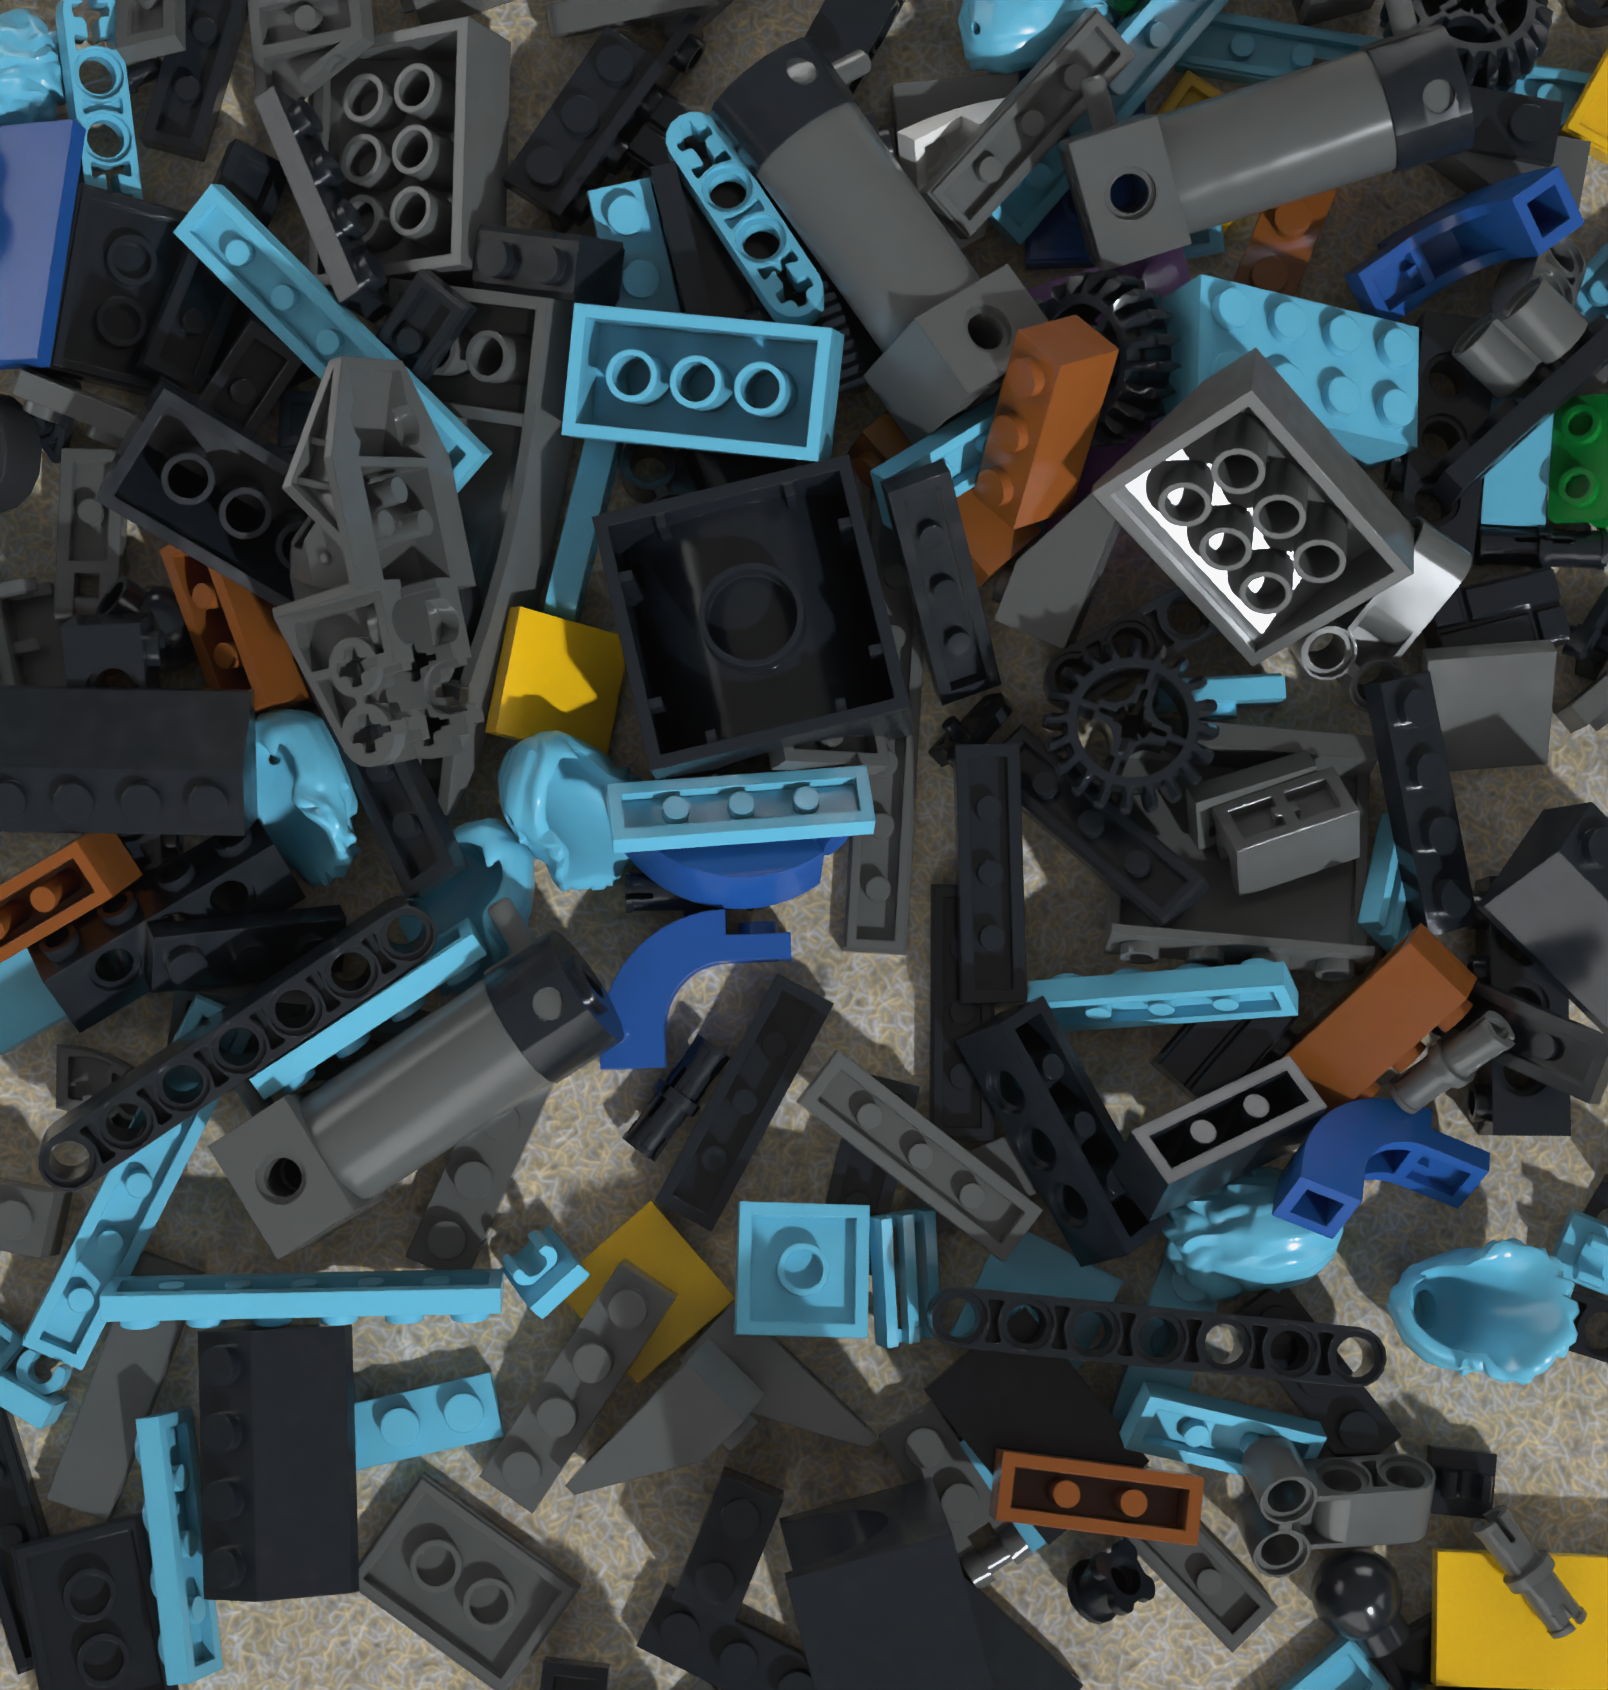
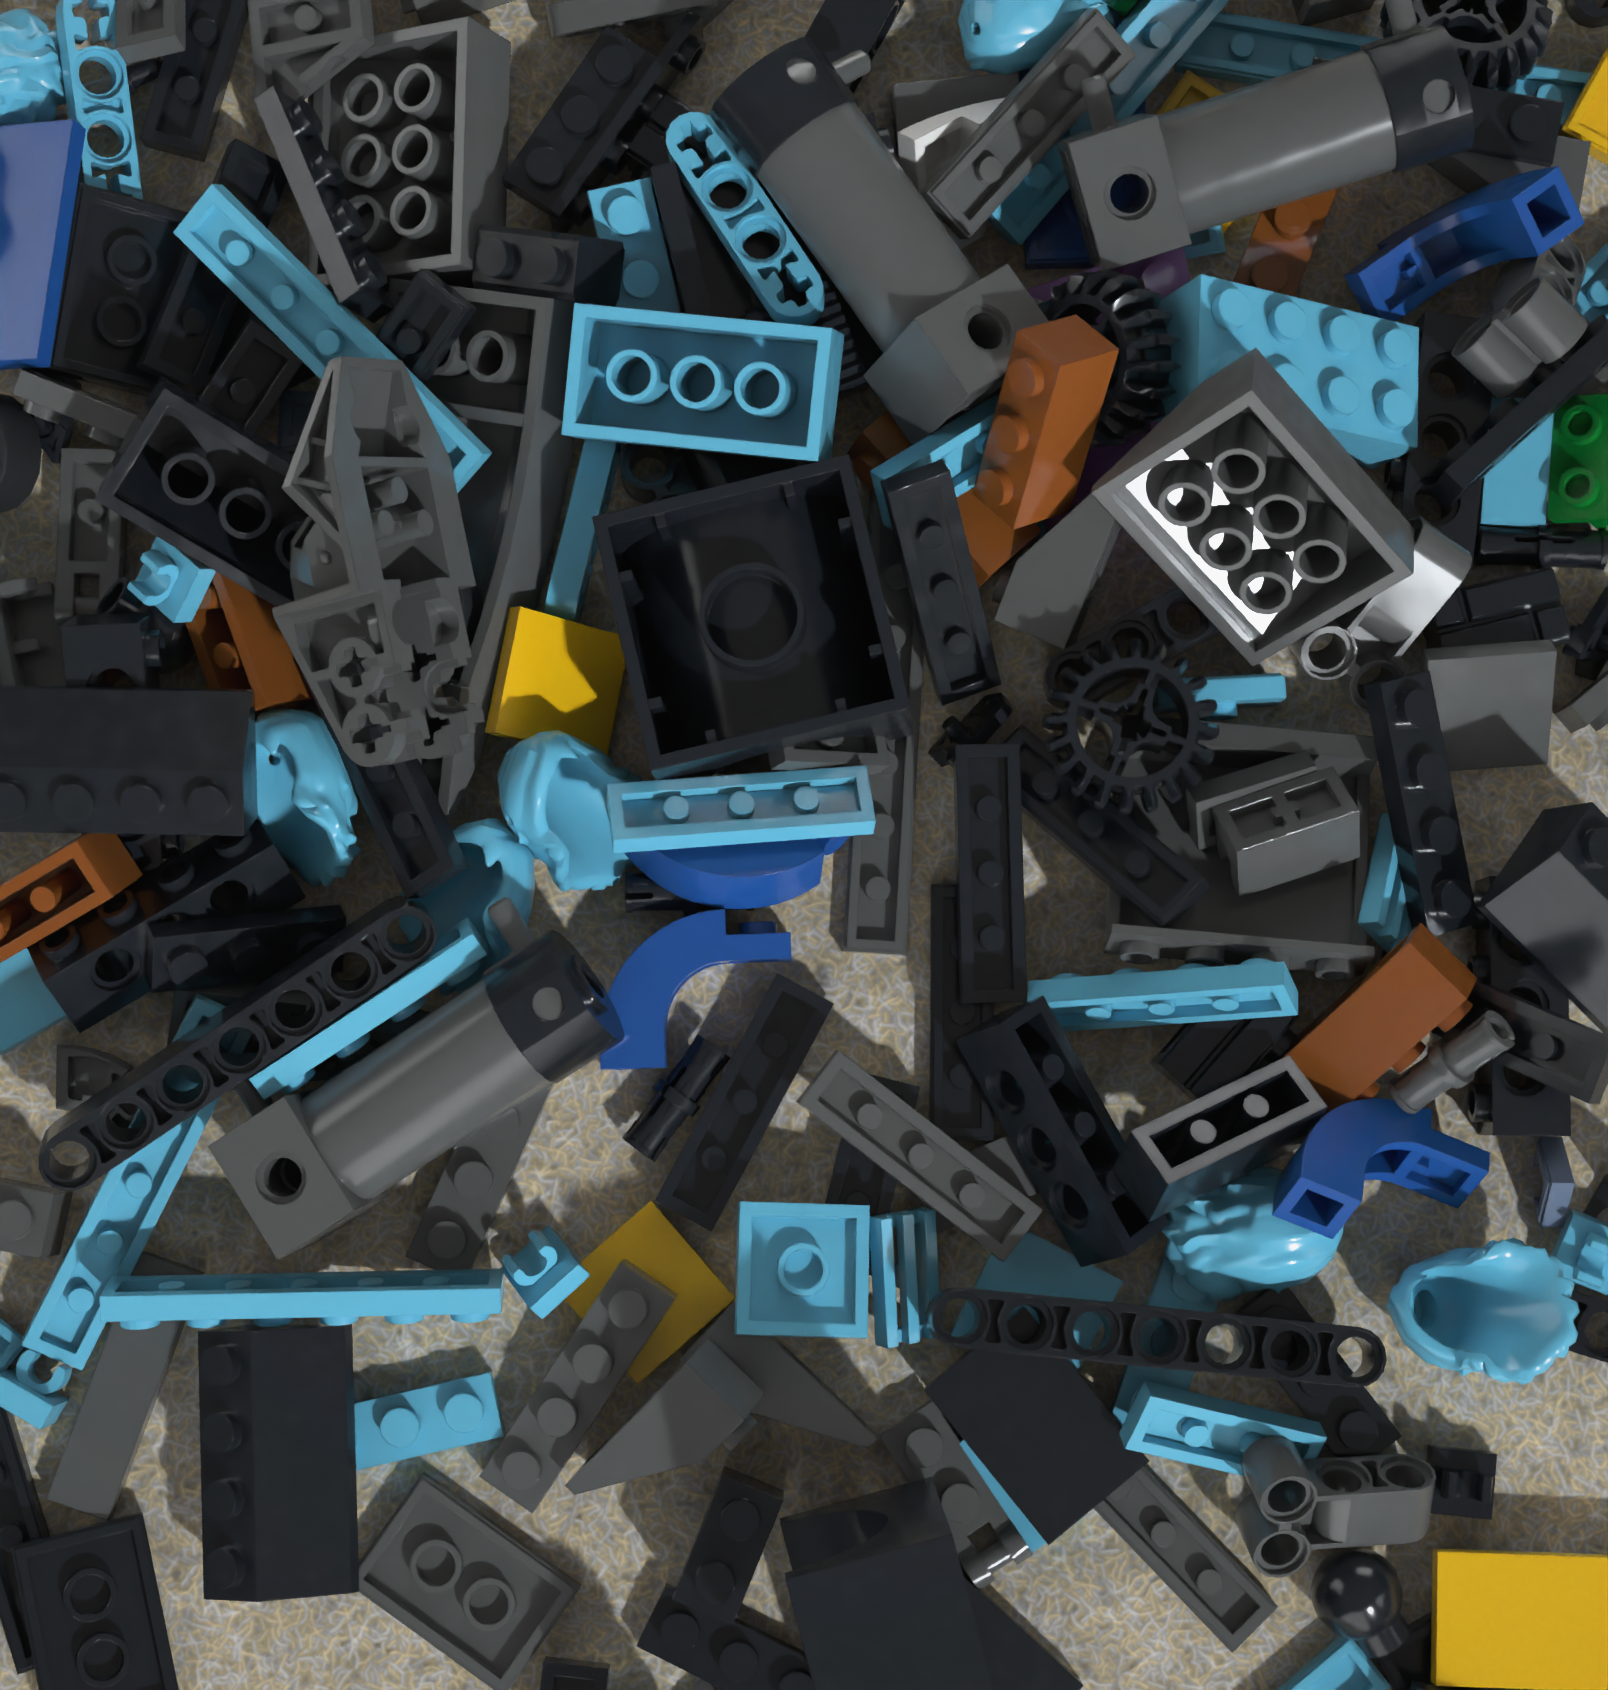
medium azure plate [135,1407,223,1685] -> none
dark orange brick [989,1448,1205,1546] -> none
black brick [1067,1539,1156,1625] -> none
dark grey pin [1471,1505,1587,1639] -> none
none -> medium azure tile [127,536,216,623]
none -> sand blue tile [1533,1136,1575,1228]

